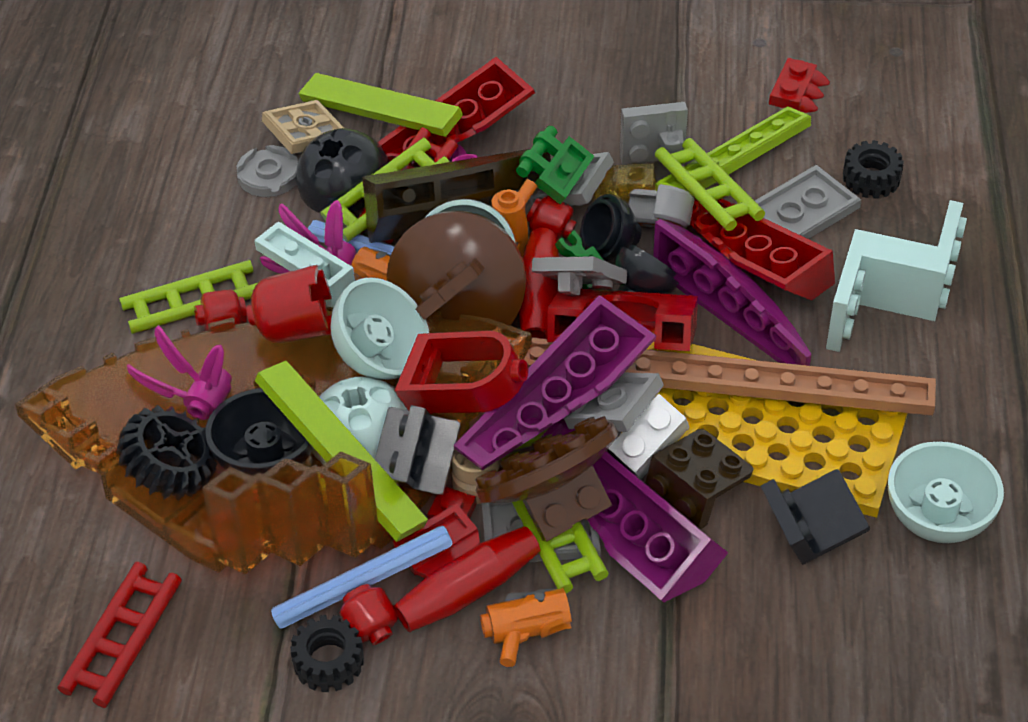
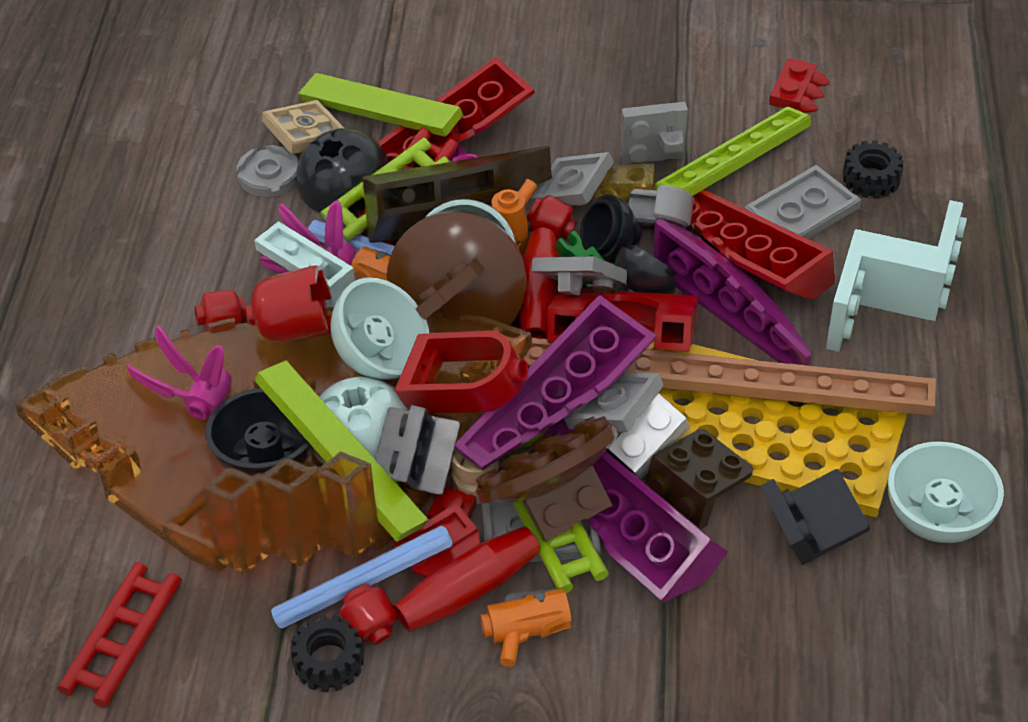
black gear [116,405,218,501] -> none
lime bar [119,260,257,334] -> none
green plate [516,125,594,204] -> none
lime bar [655,138,765,231] -> none

